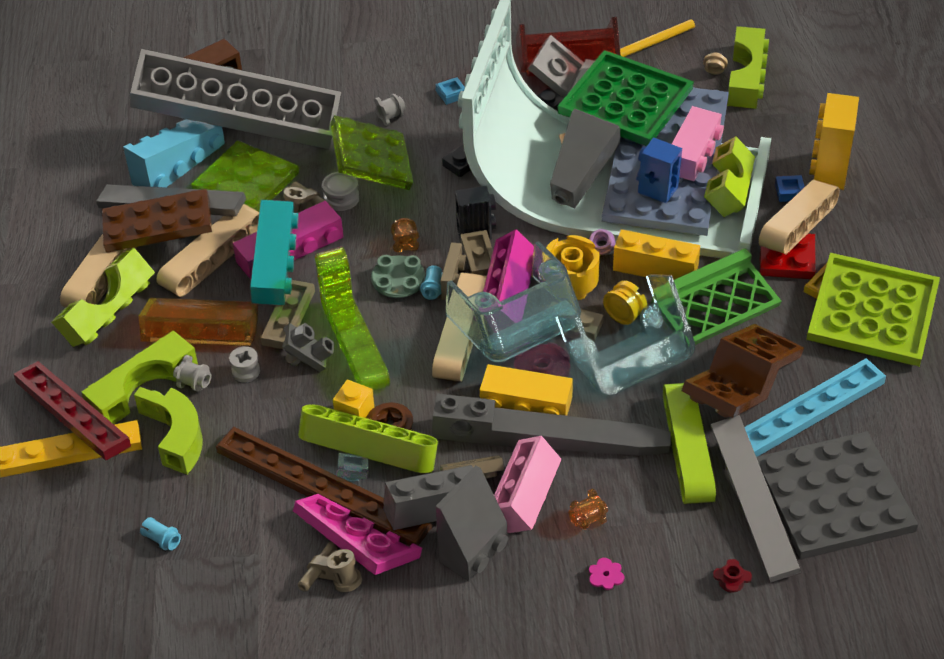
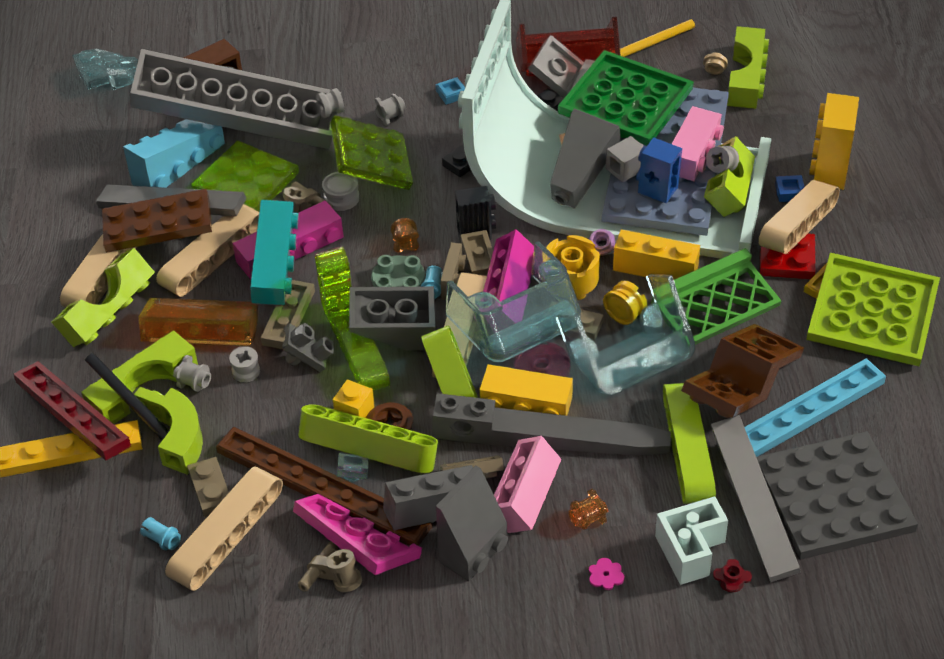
none -> clear light blue plate [72,48,138,90]
none -> black bar [85,353,169,440]
none -> tan beam [165,466,283,591]
none -> dark tan plate [187,457,229,517]
none -> light grey wheel [316,88,344,118]
none -> dark grey slope [349,286,435,350]
none -> lime beam [421,325,478,398]
none -> light grey brick [606,136,644,182]
none -> light aqua brick [655,496,728,585]
none -> light grey wheel [706,146,739,173]

